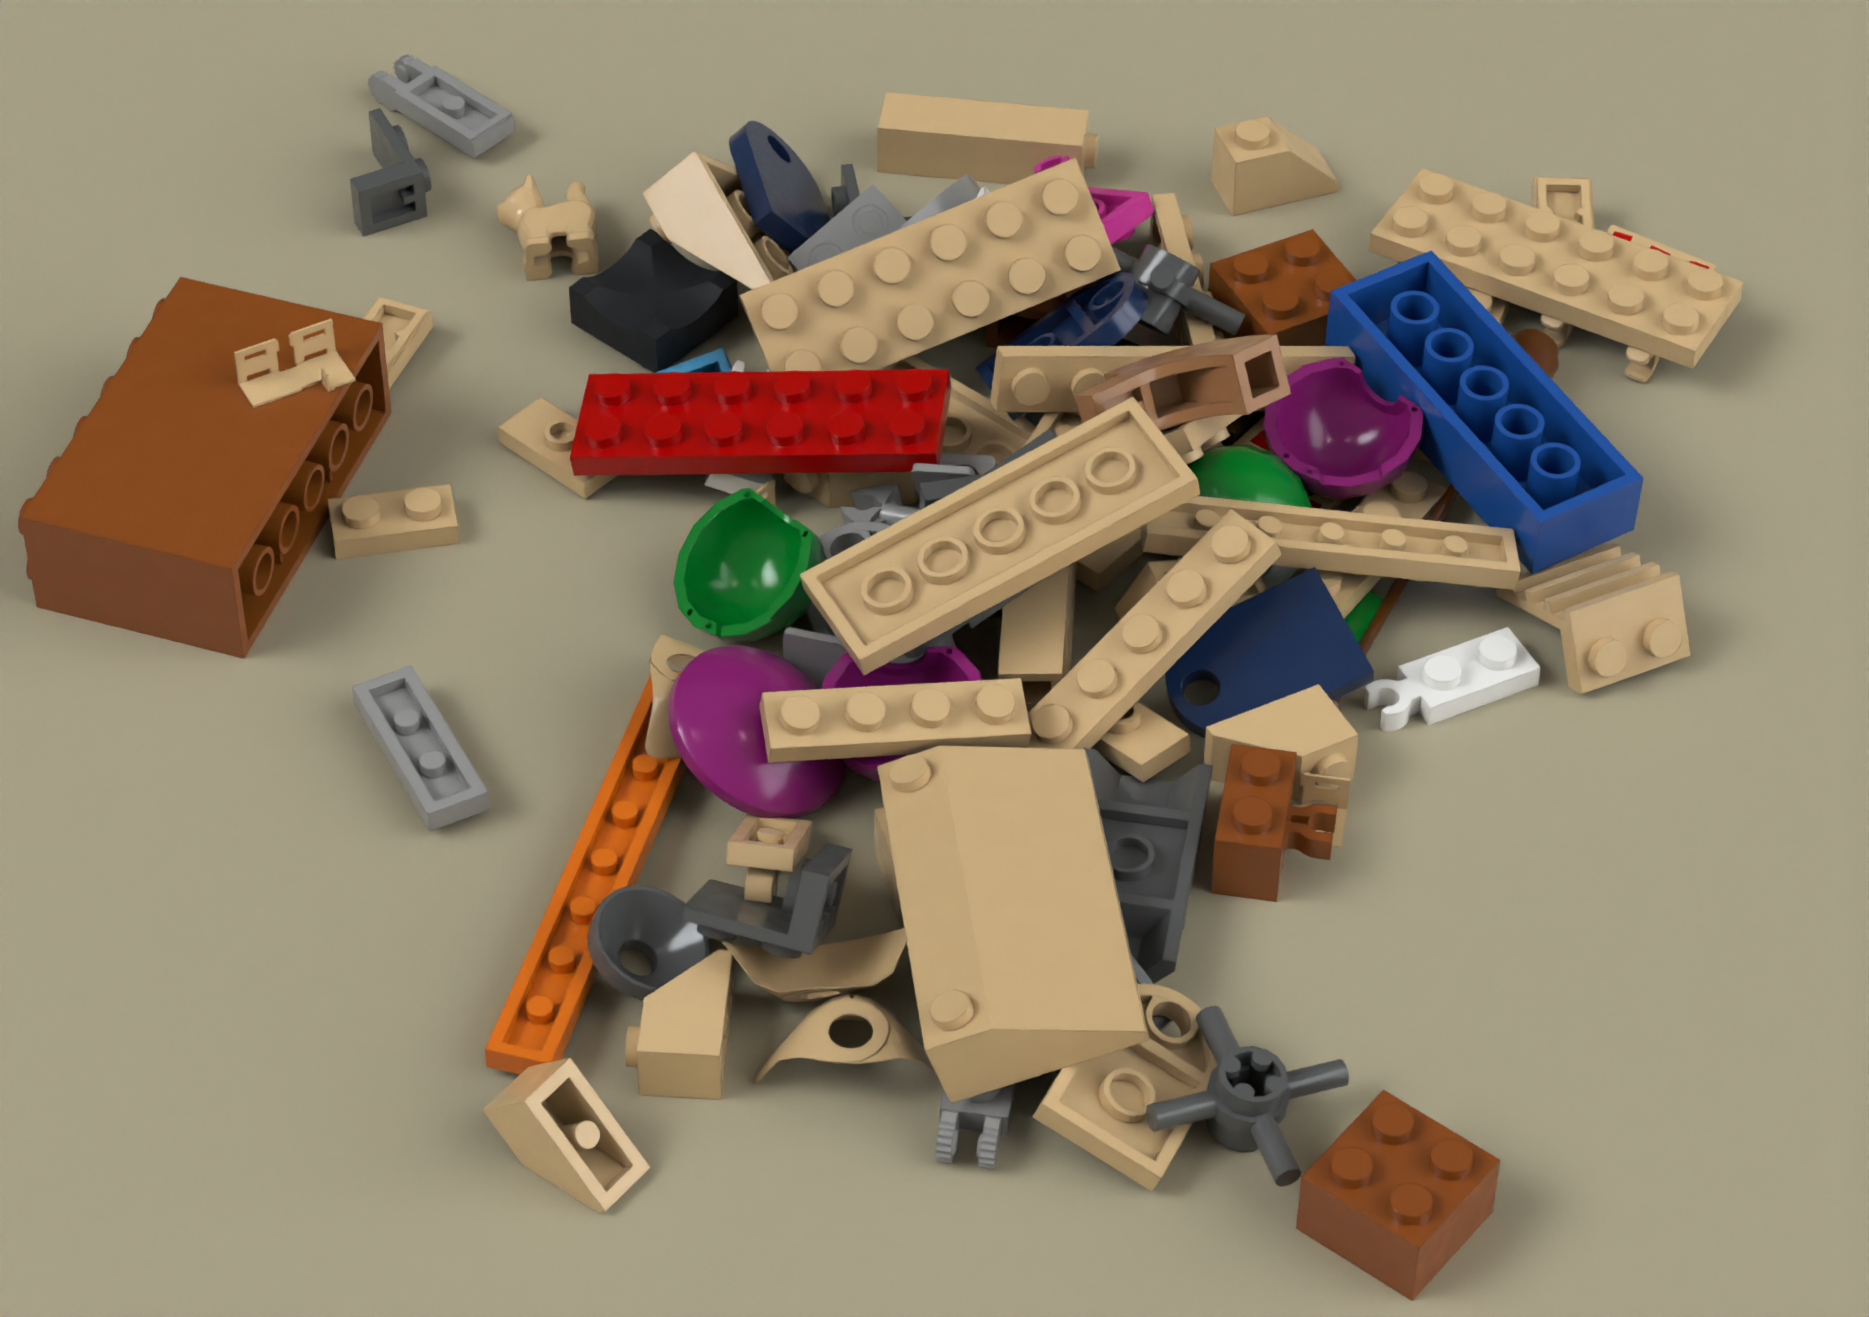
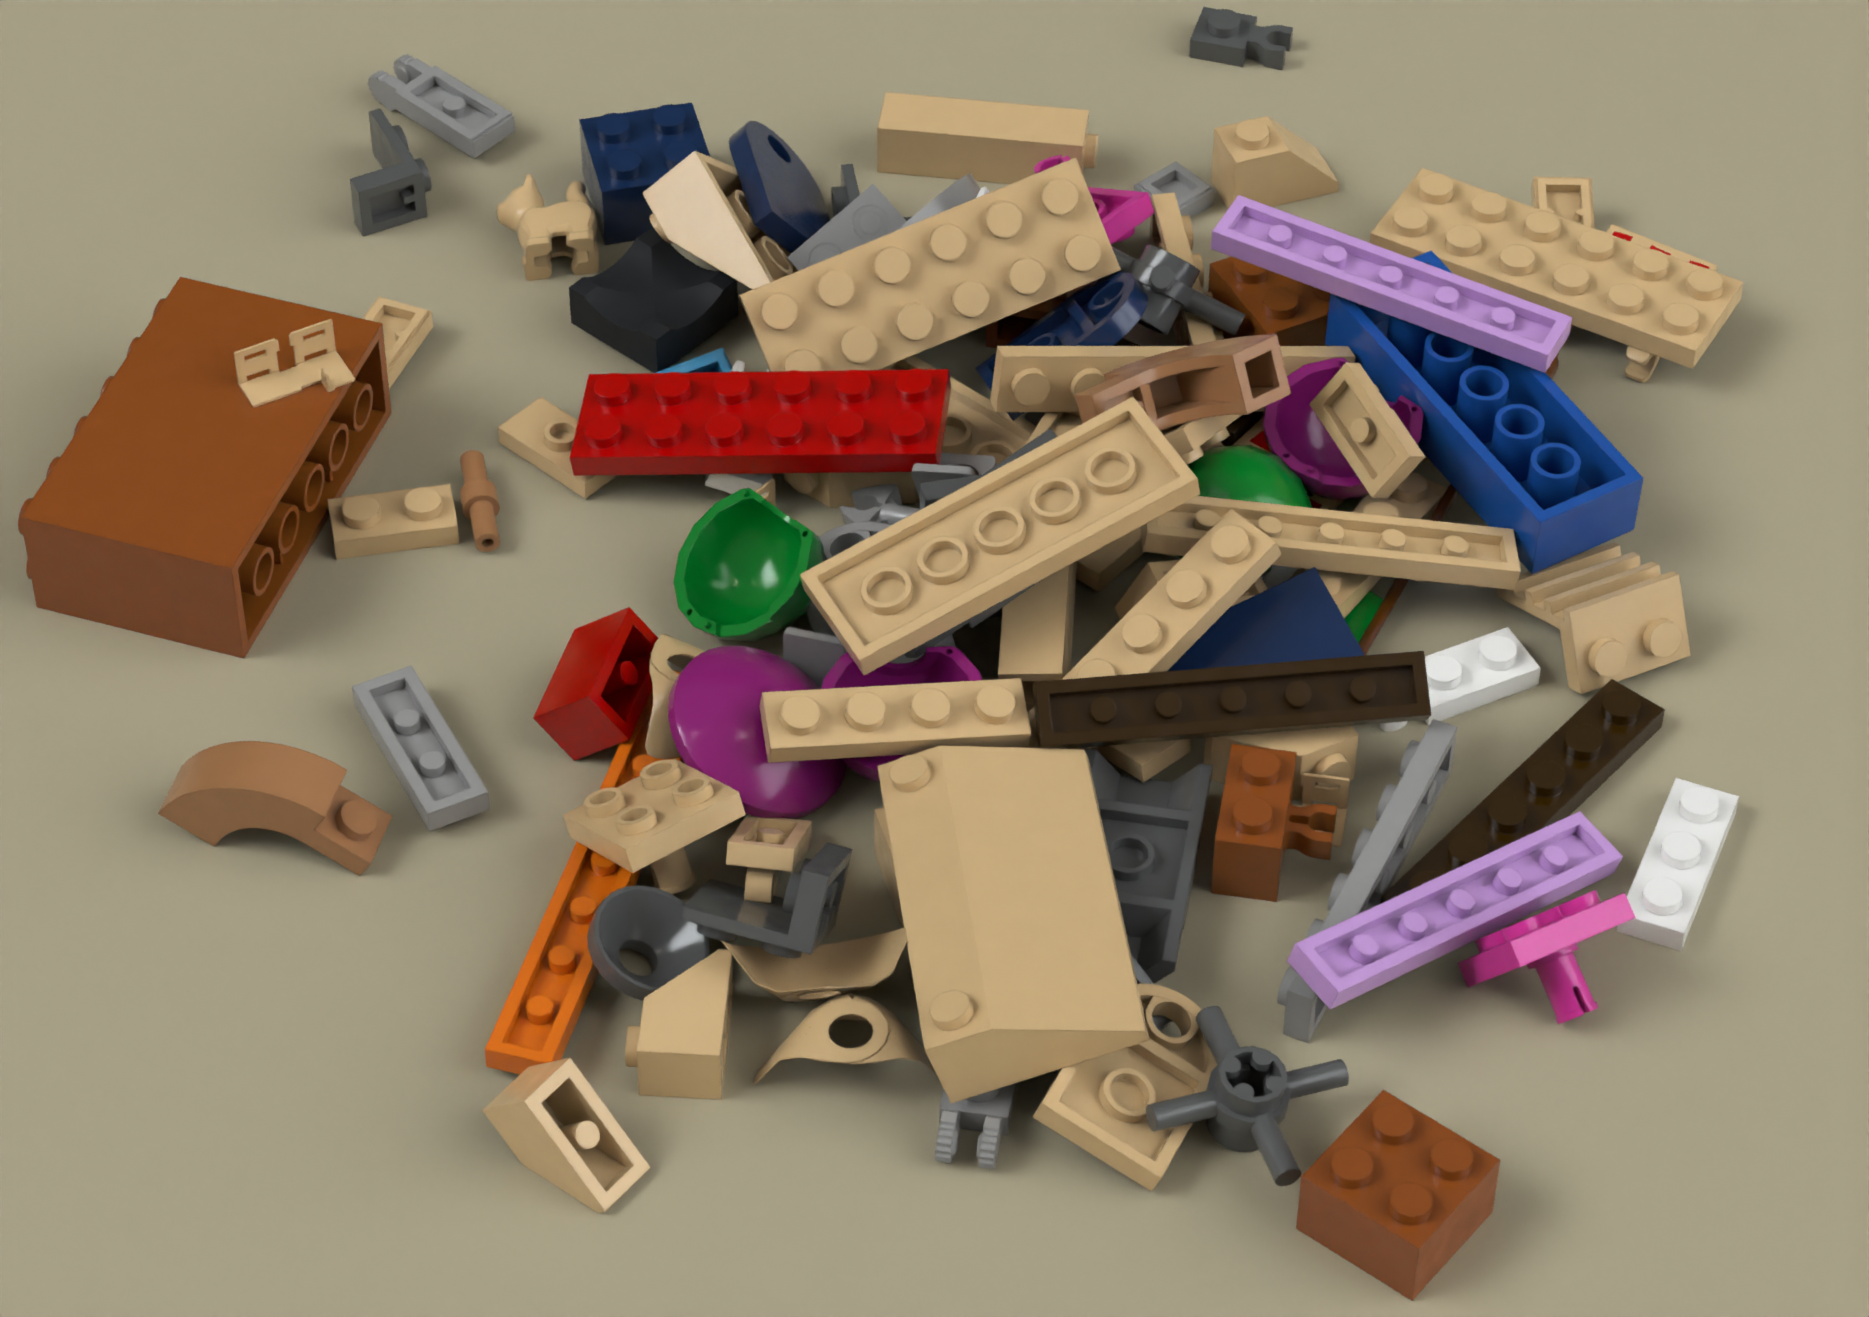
none -> medium nougat arch [158,741,392,876]
none -> medium nougat bar [460,450,500,552]
none -> red brick [533,607,658,761]
none -> tan plate [563,758,746,894]
none -> dark blue brick [579,102,710,245]
none -> dark brown plate [1032,651,1431,749]
none -> light grey tile [1134,162,1215,218]
none -> dark grey plate [1189,7,1293,70]
none -> lavender plate [1211,195,1572,373]
none -> light grey plate [1277,719,1457,1043]
none -> lavender plate [1287,811,1623,1010]
none -> tan plate [1309,362,1425,498]
none -> dark brown plate [1380,679,1665,904]
none -> dark pink plate [1457,890,1636,1024]
none -> white plate [1617,778,1739,951]

